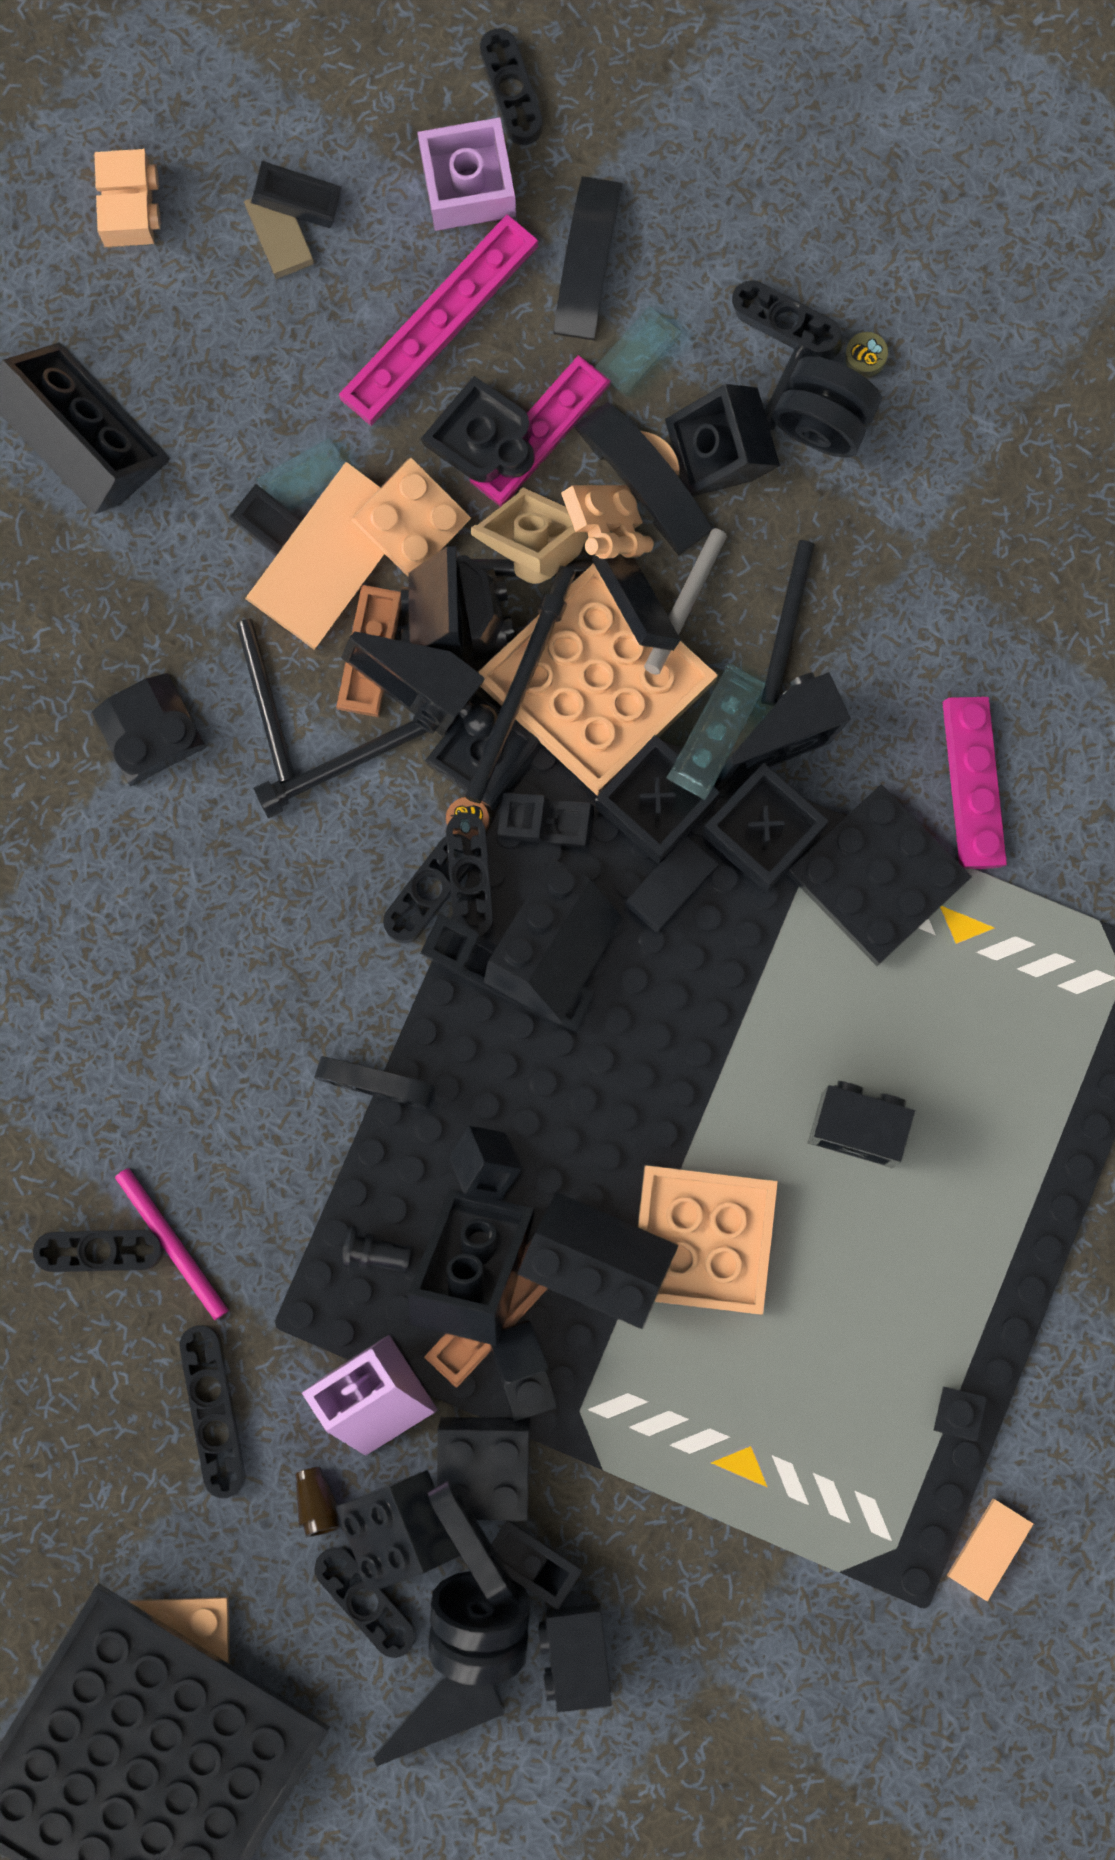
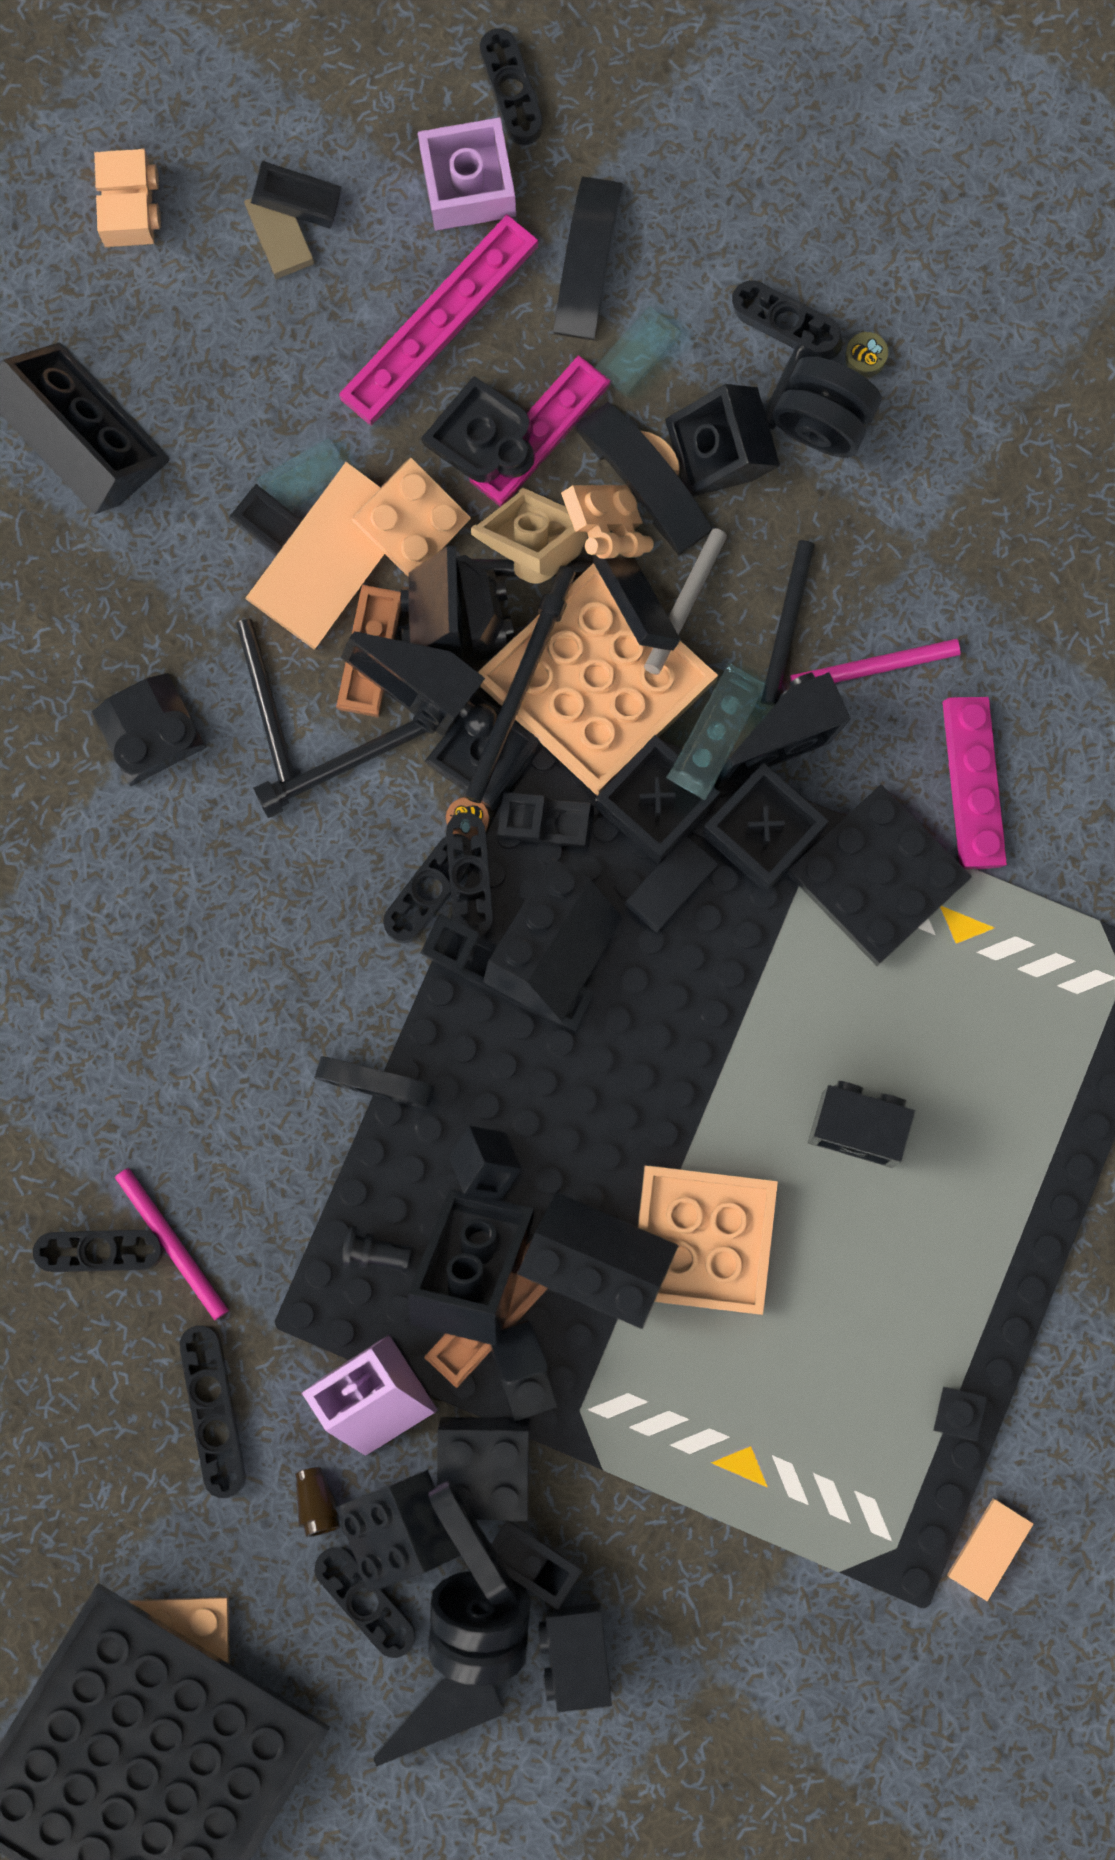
none -> dark pink bar [790,639,960,683]

